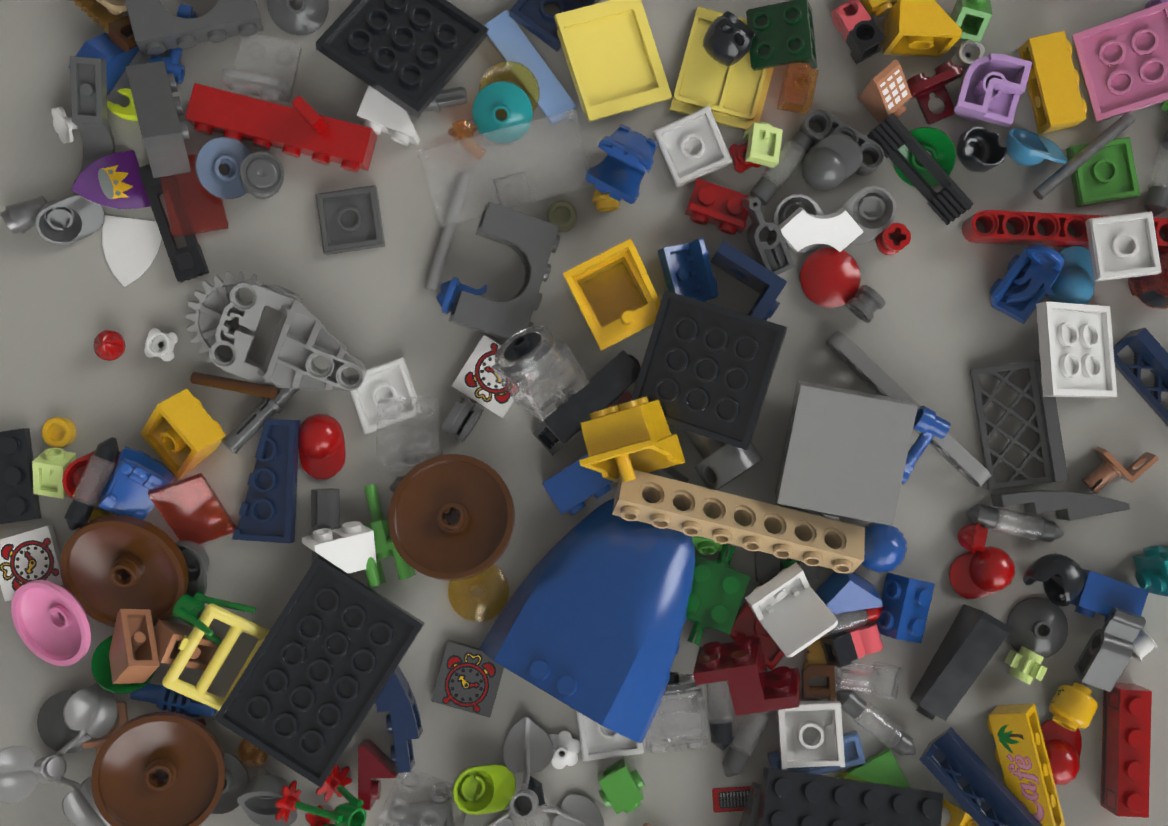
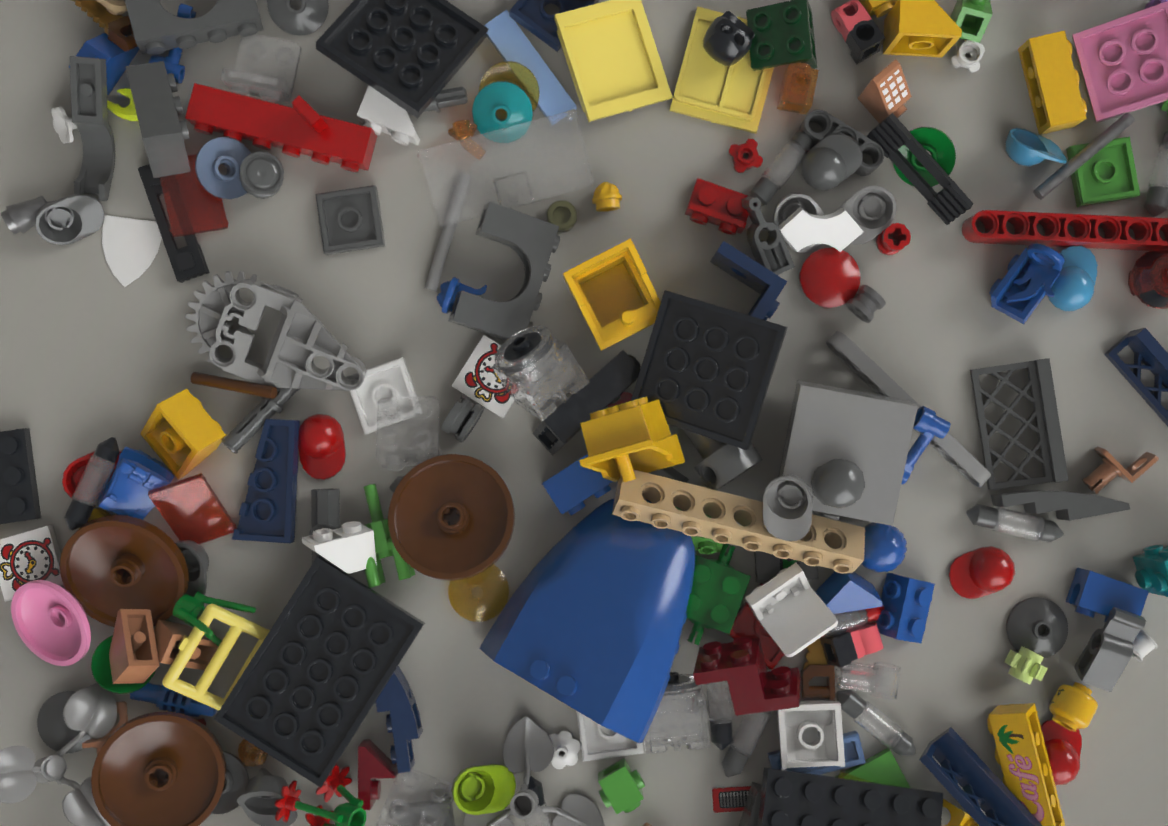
yellowish green bracket [32,448,76,499] -> none
yellow tile [41,417,77,448] -> none
dark purple sticker [71,150,151,210] -> none
red plate [93,330,126,361] -> none
white plate [144,328,179,362] -> none
dark grey tile [431,640,504,718] -> none
blue piece [585,124,659,204] -> none
white tile [653,106,733,188] -> none
blue bracket [658,238,718,302] -> none
yellowish green bracket [743,122,783,168] -> none
dark red bracket [906,61,964,125] -> none
black slope [910,604,1012,721] -> none
lavender brick [954,53,1032,127] -> none
black hair [957,126,1007,173] -> none
red plate [957,523,988,553] -> none
black helmet [1023,553,1085,607] -> none
white plate [1036,301,1117,398] -> none
white tile [1085,211,1162,282] -> none
red brick [1100,683,1152,818] -> none
none -> light grey cap [763,474,813,541]
none -> dark grey hair [811,459,865,508]

